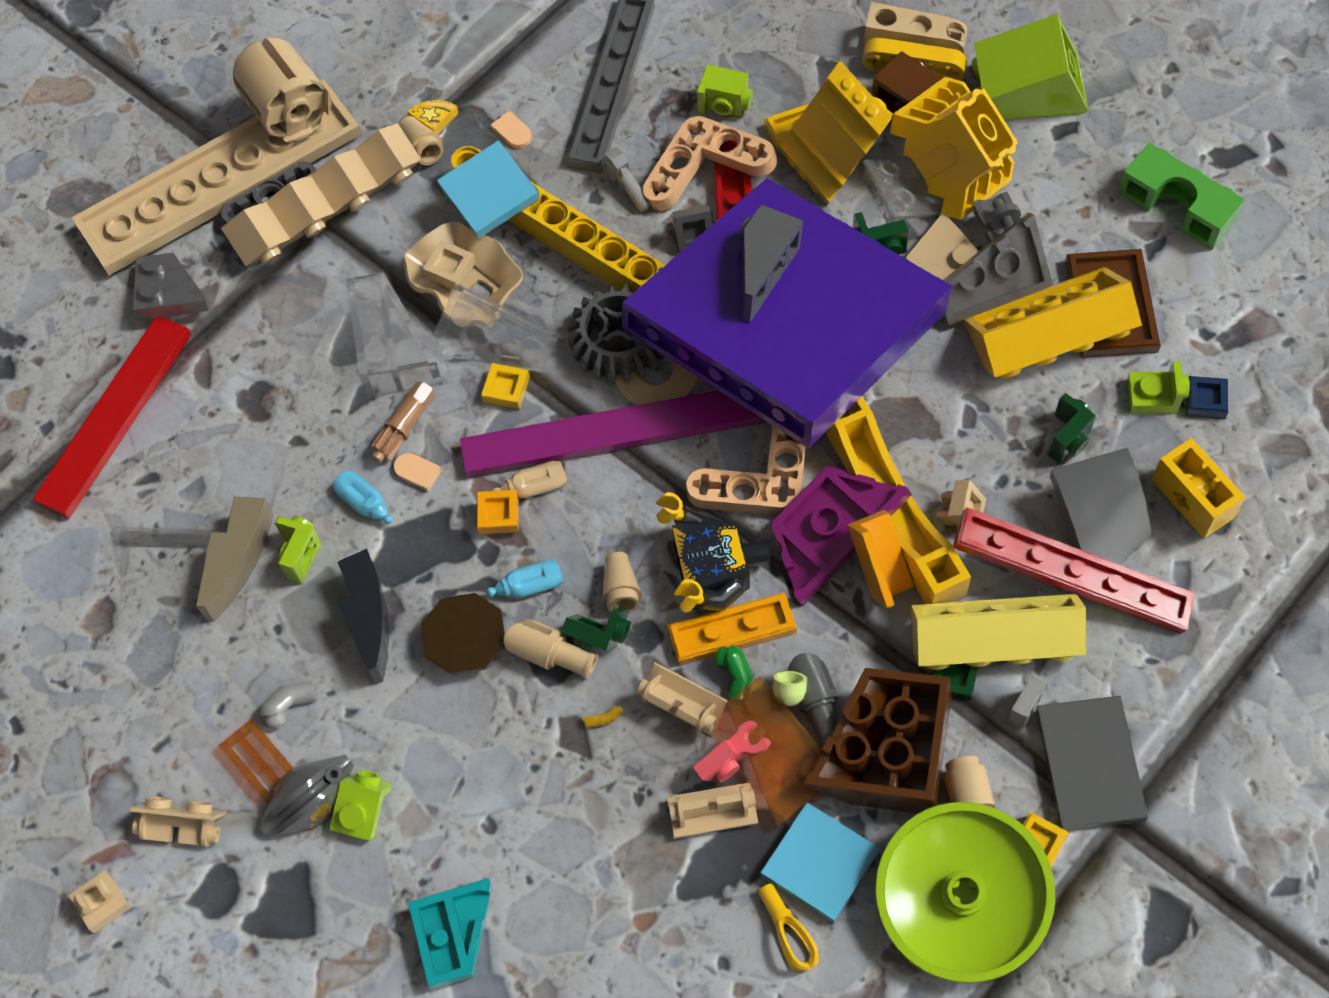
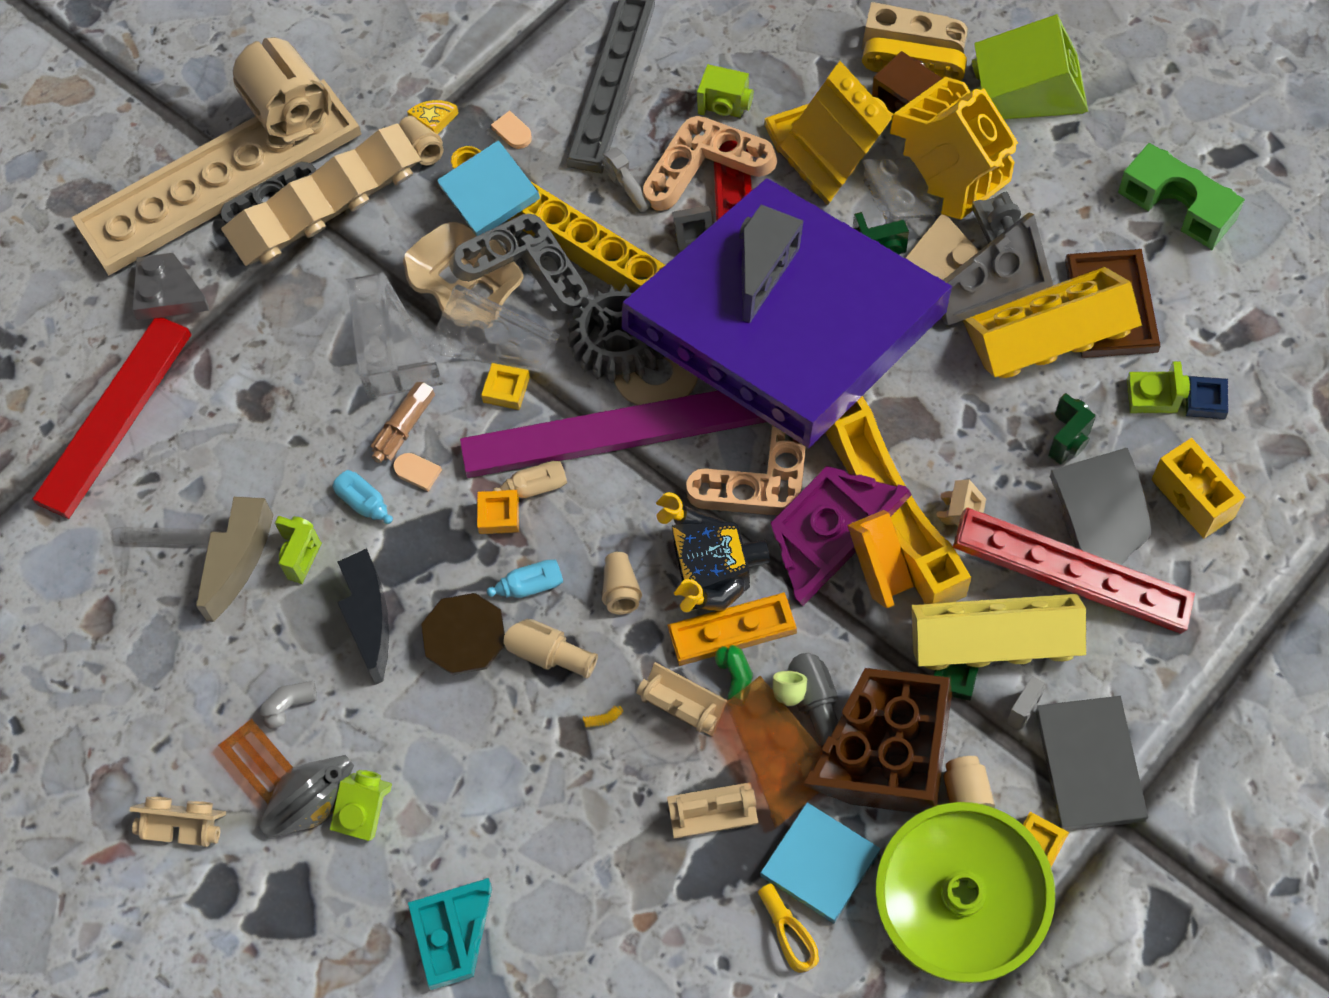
tan tile [68,870,131,934] -> none
tan tile [423,240,476,291] -> none
dark green bracket [561,607,631,651] -> none
coral plate [693,720,771,783] -> none
none -> dark grey beam [449,214,588,314]

